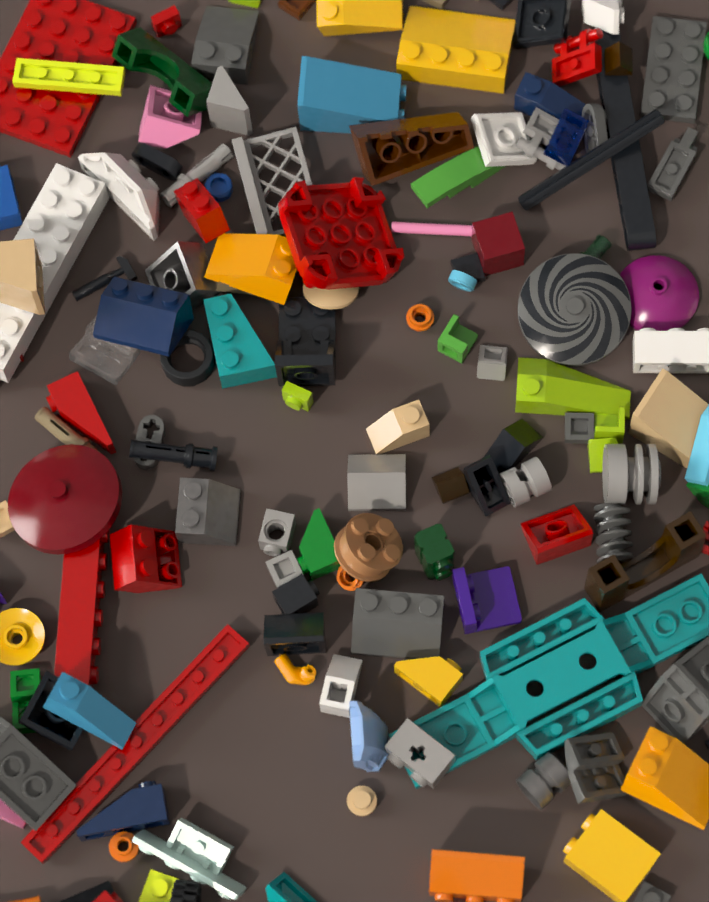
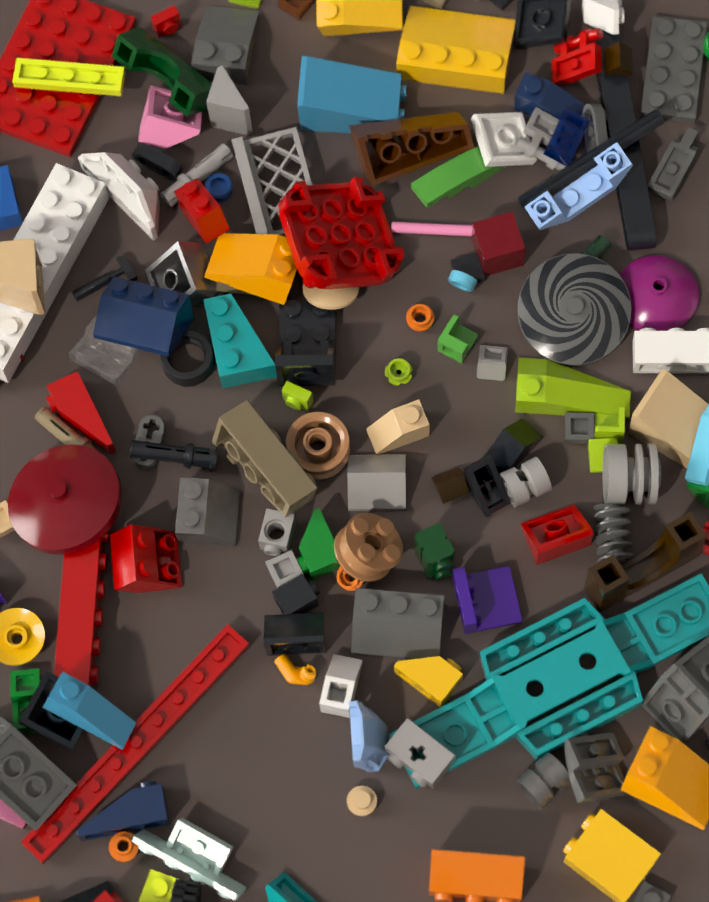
none -> dark tan wedge [212,400,317,518]
none -> medium nougat wheel [286,412,350,480]
none -> lime plate [385,358,413,386]
none -> light blue slope [525,142,633,230]

